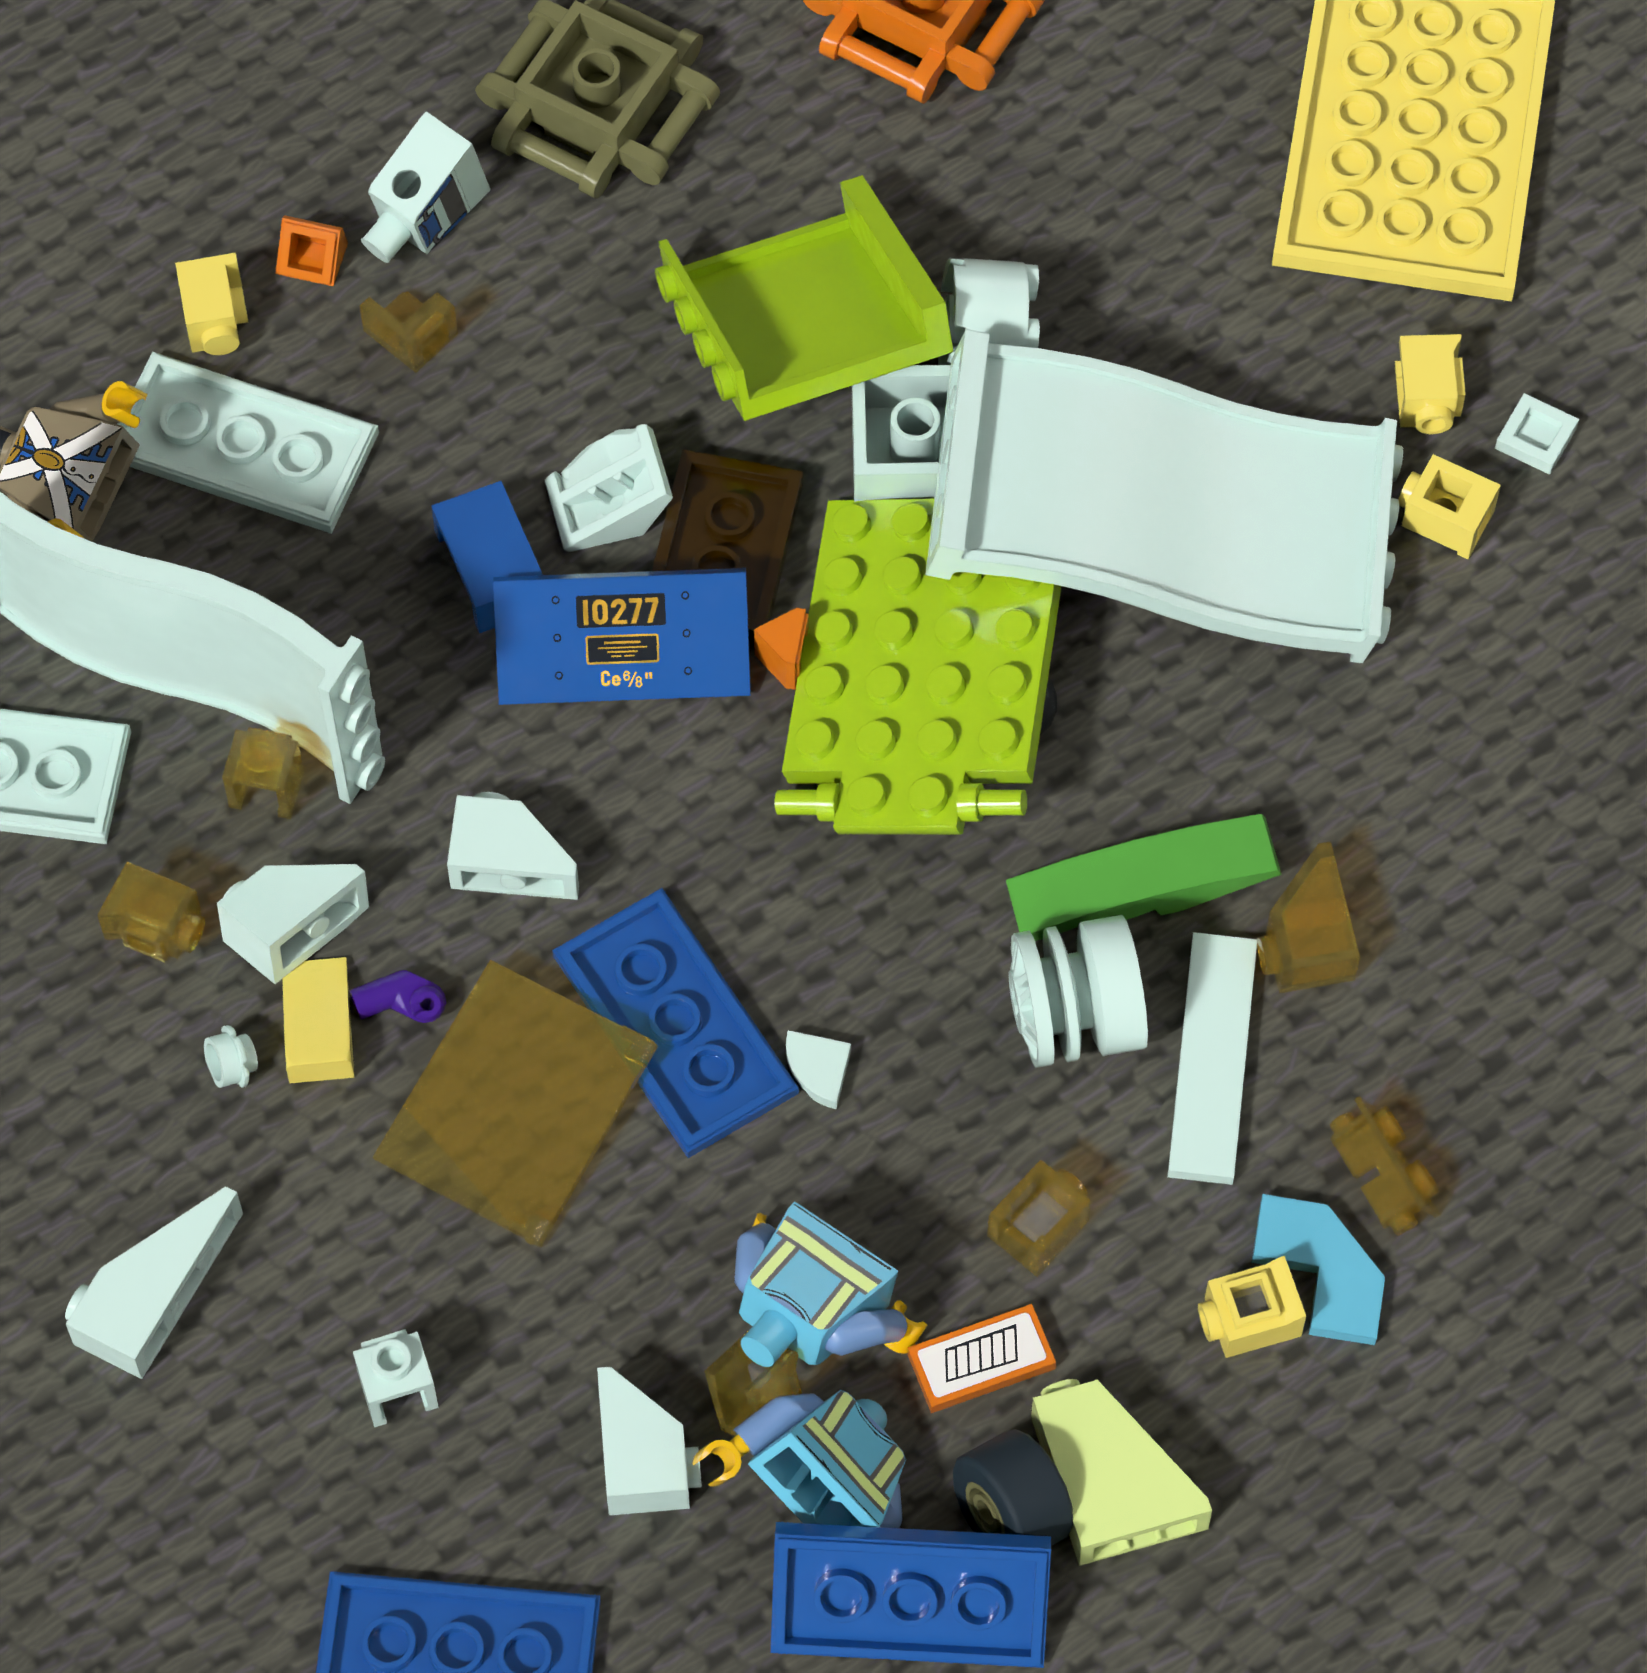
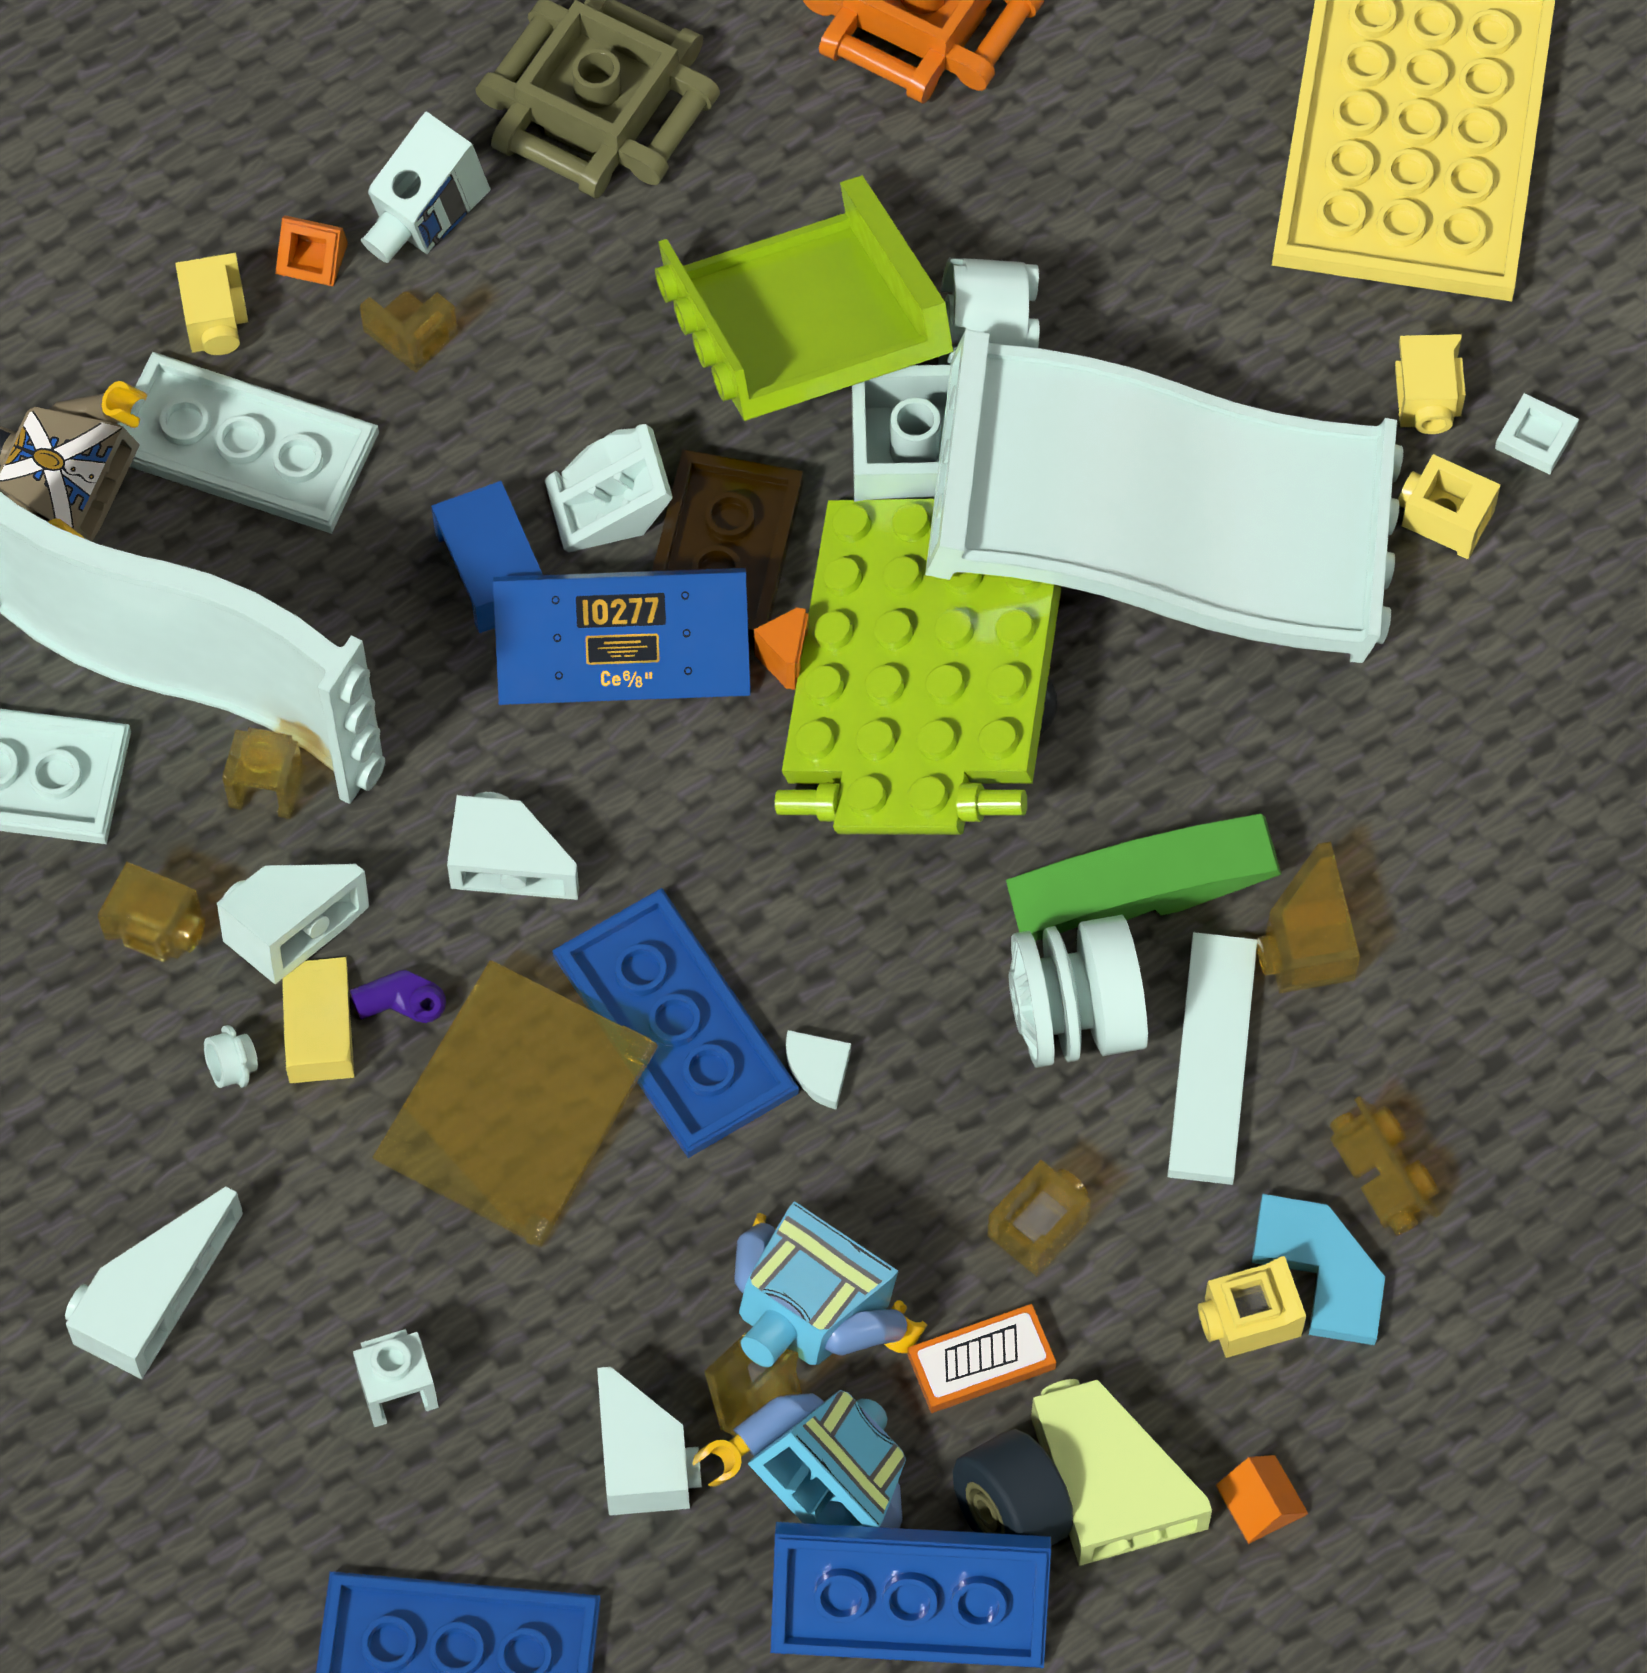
none -> orange slope [1216,1455,1308,1544]

